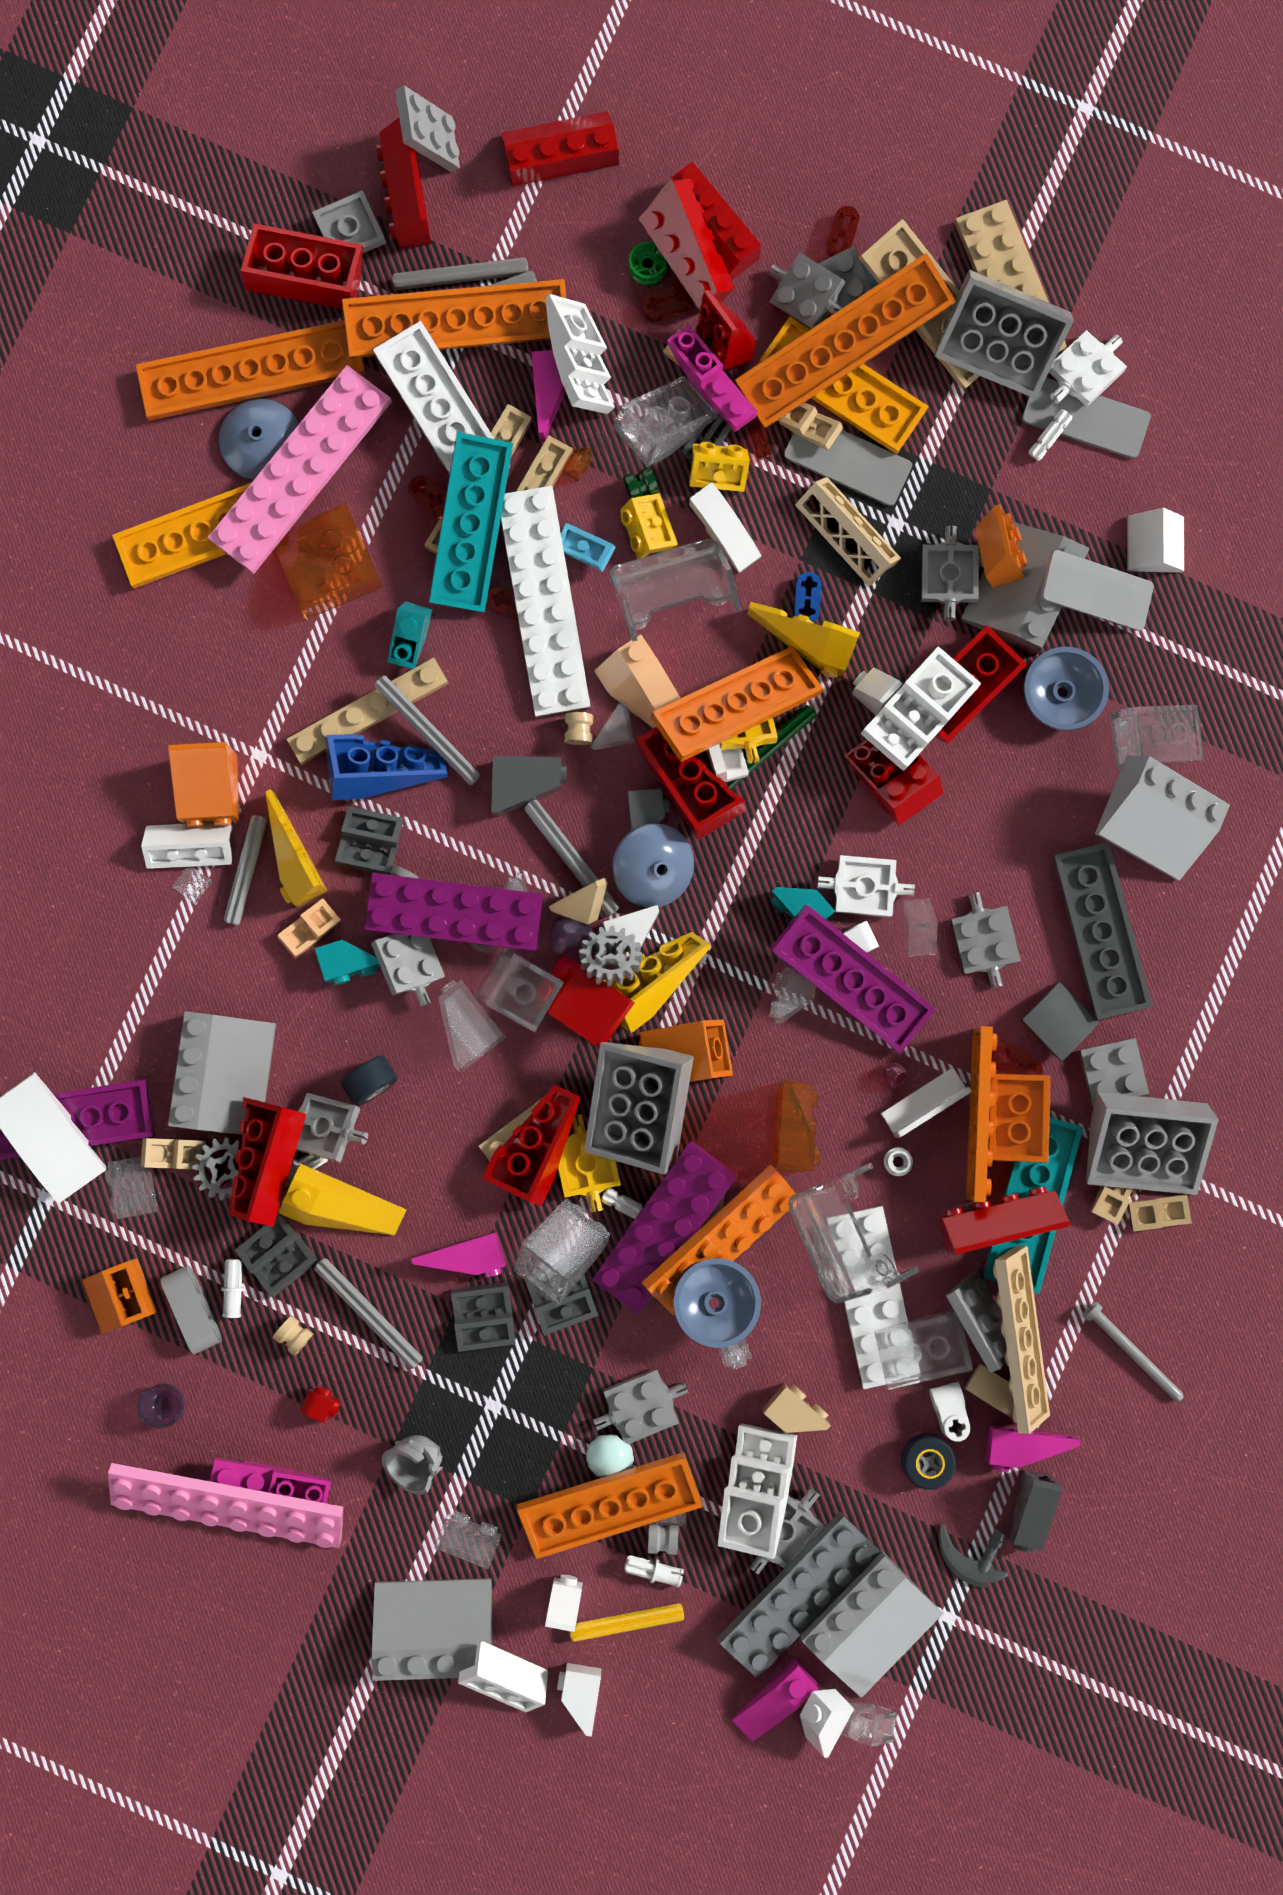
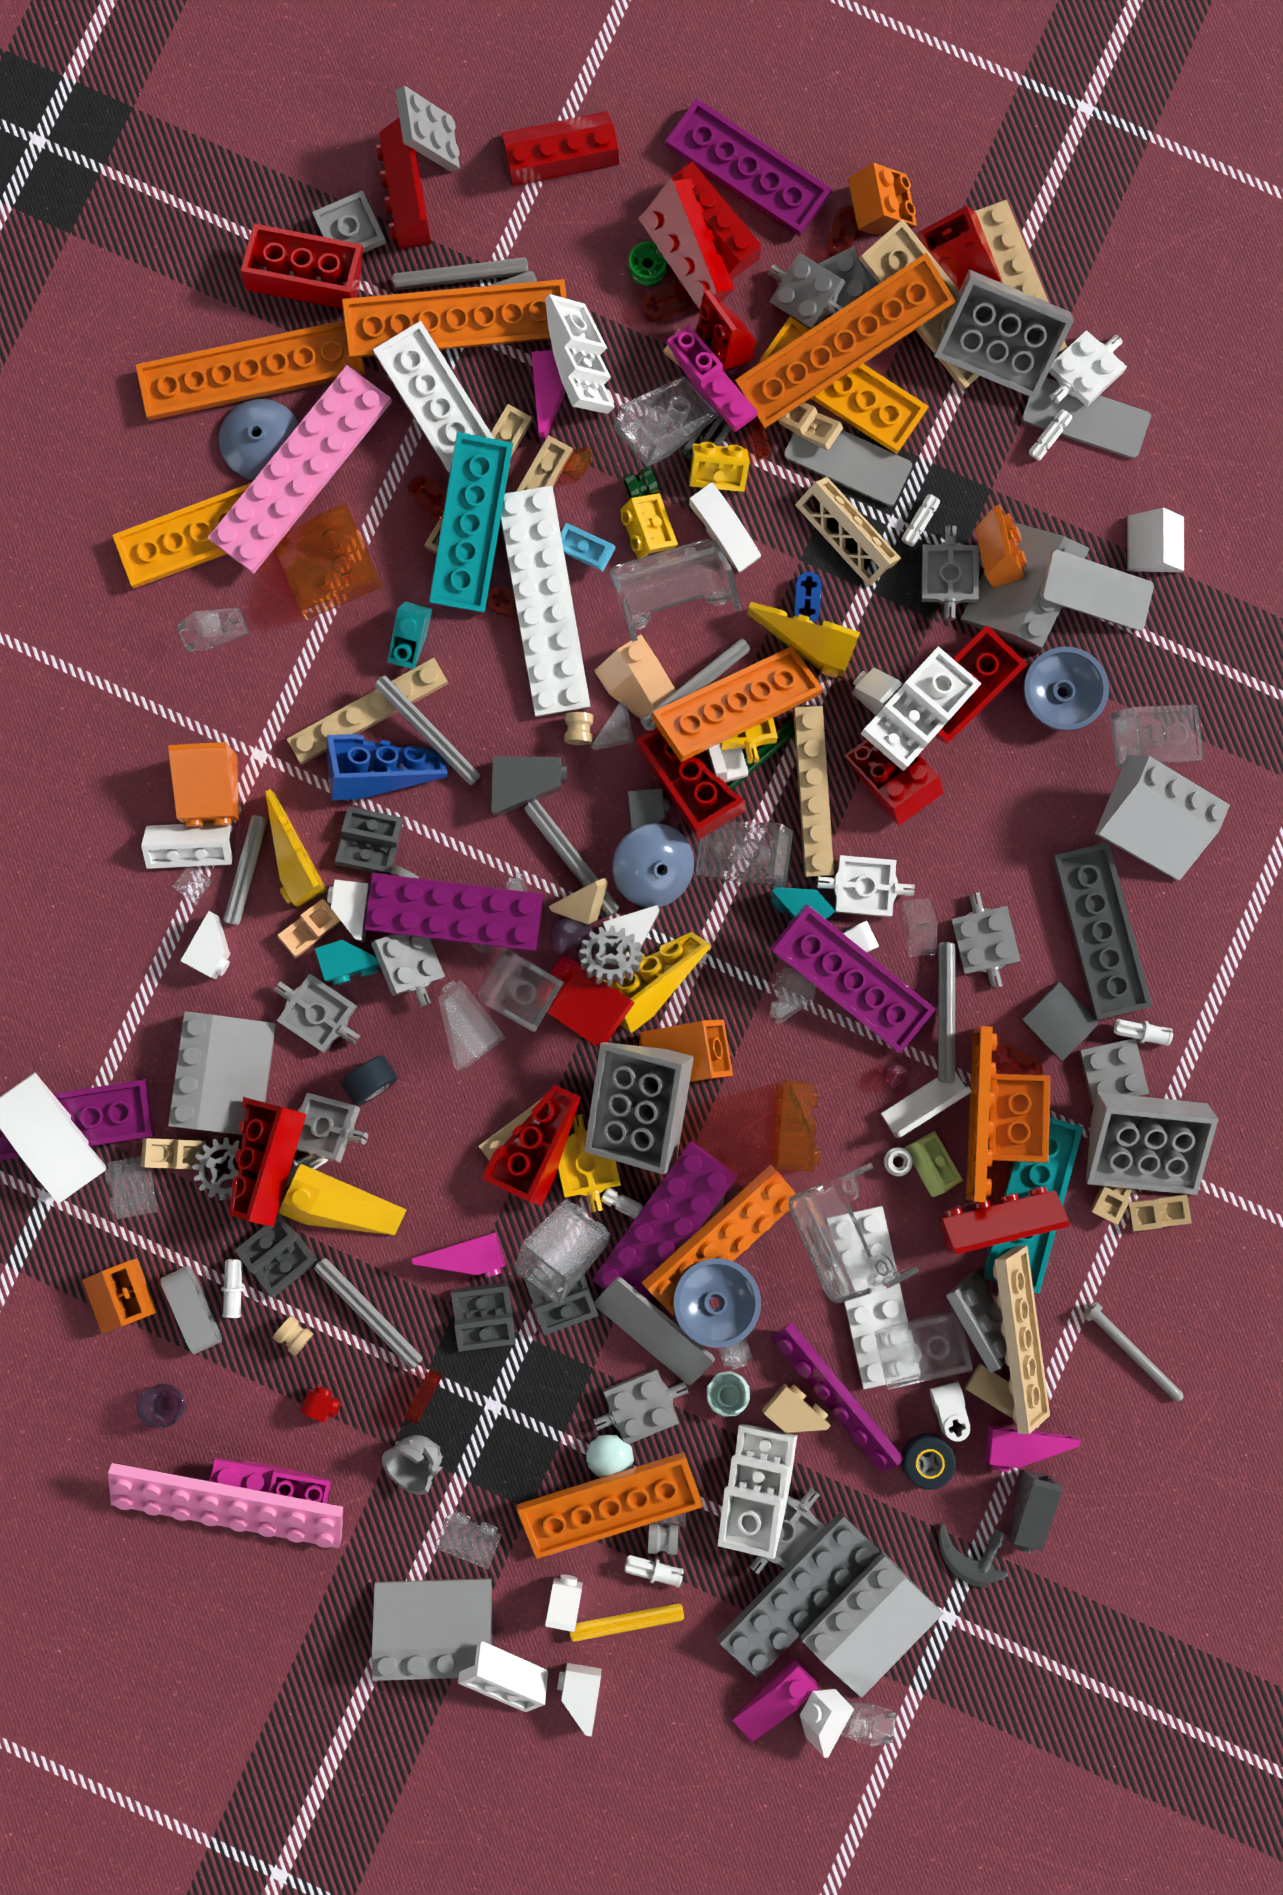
none -> clear slope [177,608,249,652]
none -> white slope [181,911,230,979]
none -> light grey plate [274,974,360,1053]
none -> white slope [327,880,371,943]
none -> clear red beam [404,1369,443,1424]
none -> light grey piece [595,1277,715,1385]
none -> light grey axle [641,639,750,731]
none -> magenta plate [665,98,832,237]
none -> clear slope [695,821,793,886]
none -> light aqua hair [707,1371,750,1417]
none -> magenta plate [770,1322,904,1472]
none -> tan plate [793,706,834,877]
none -> orange slope [848,163,917,235]
none -> white axle [902,494,940,547]
none -> yellowish green slope [905,1131,963,1197]
none -> red slope [917,205,1003,290]
none -> light grey axle [938,942,955,1083]
none -> white axle [1114,1019,1173,1046]

